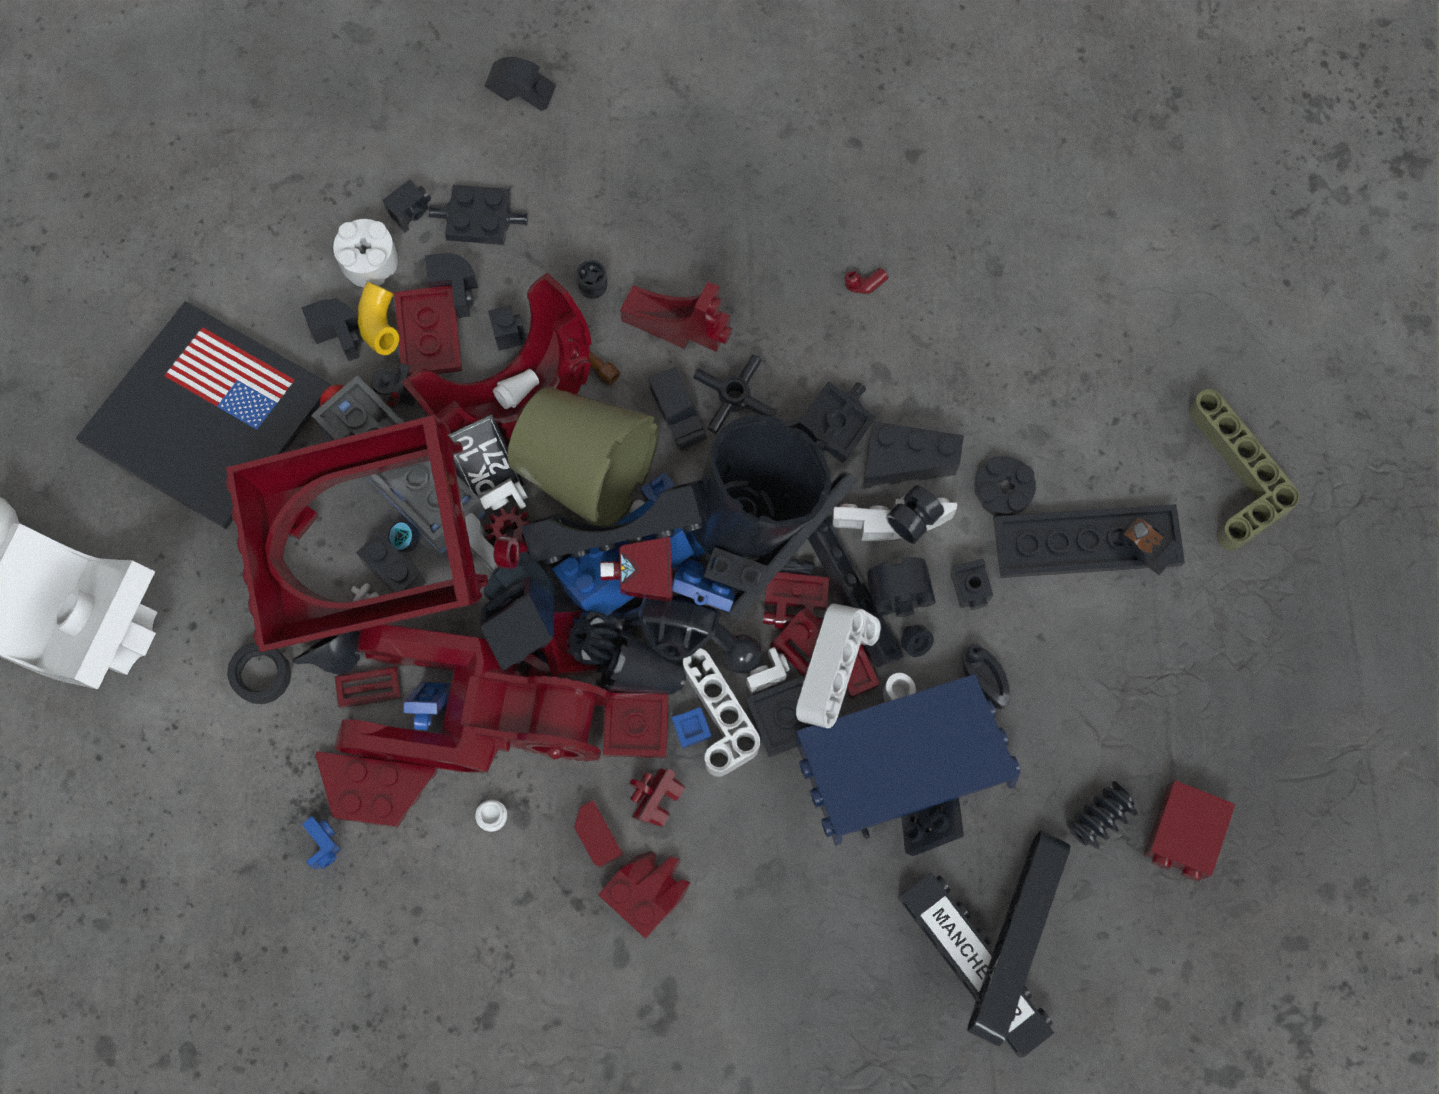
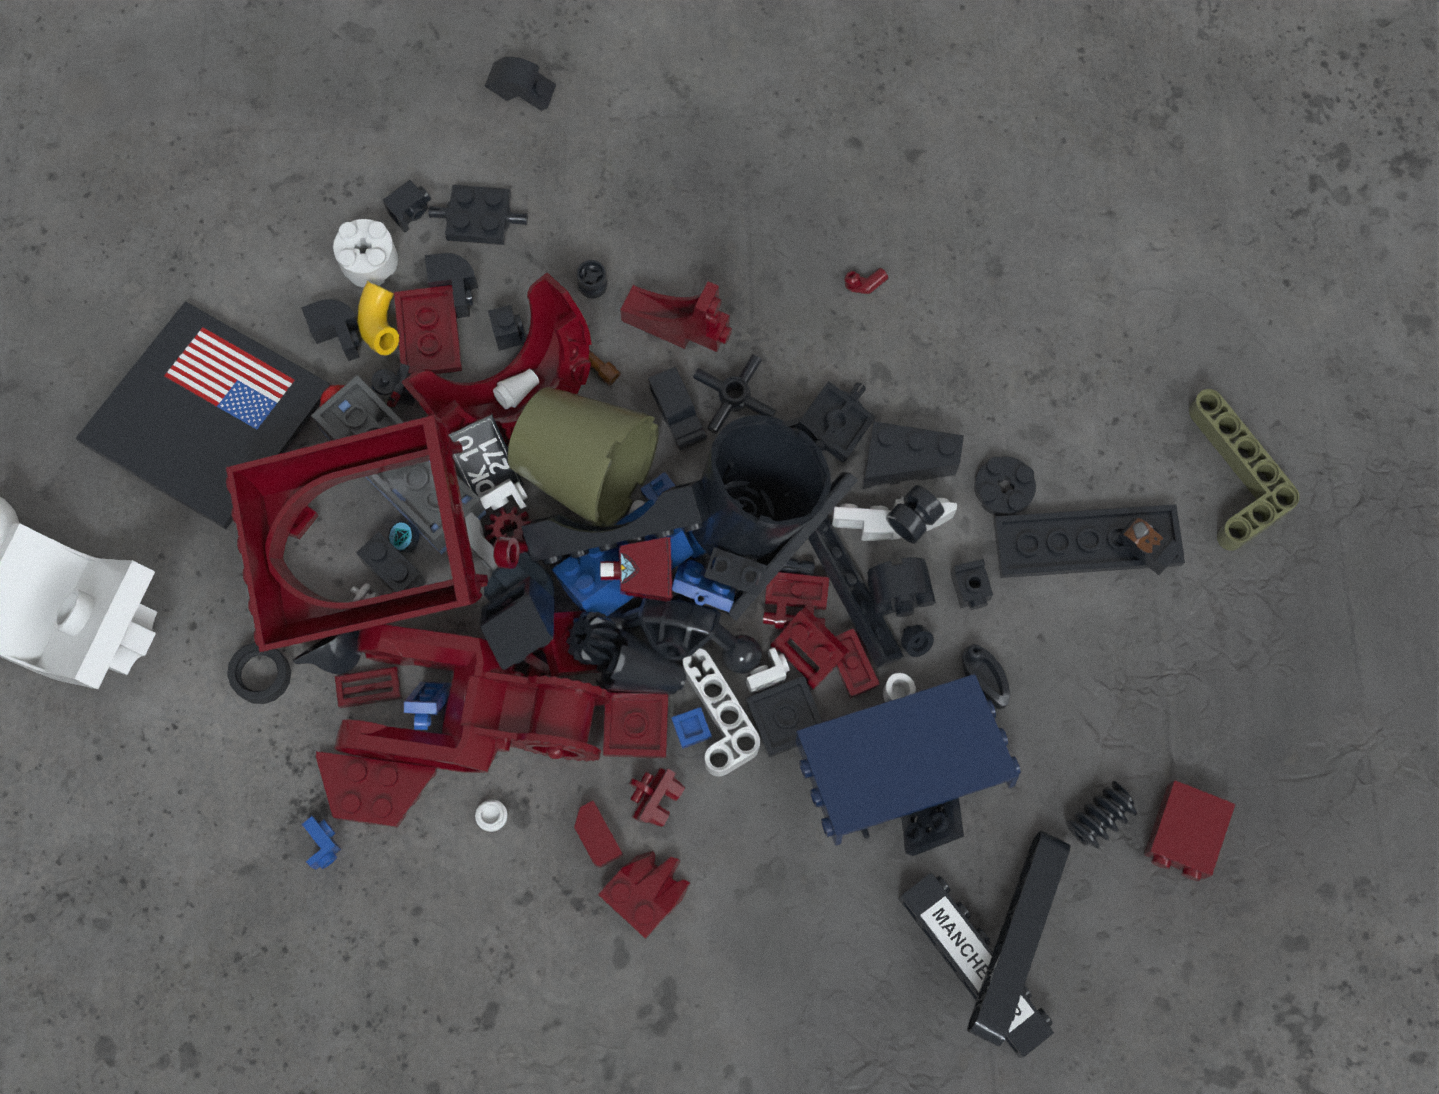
white beam [796,603,881,728] -> none

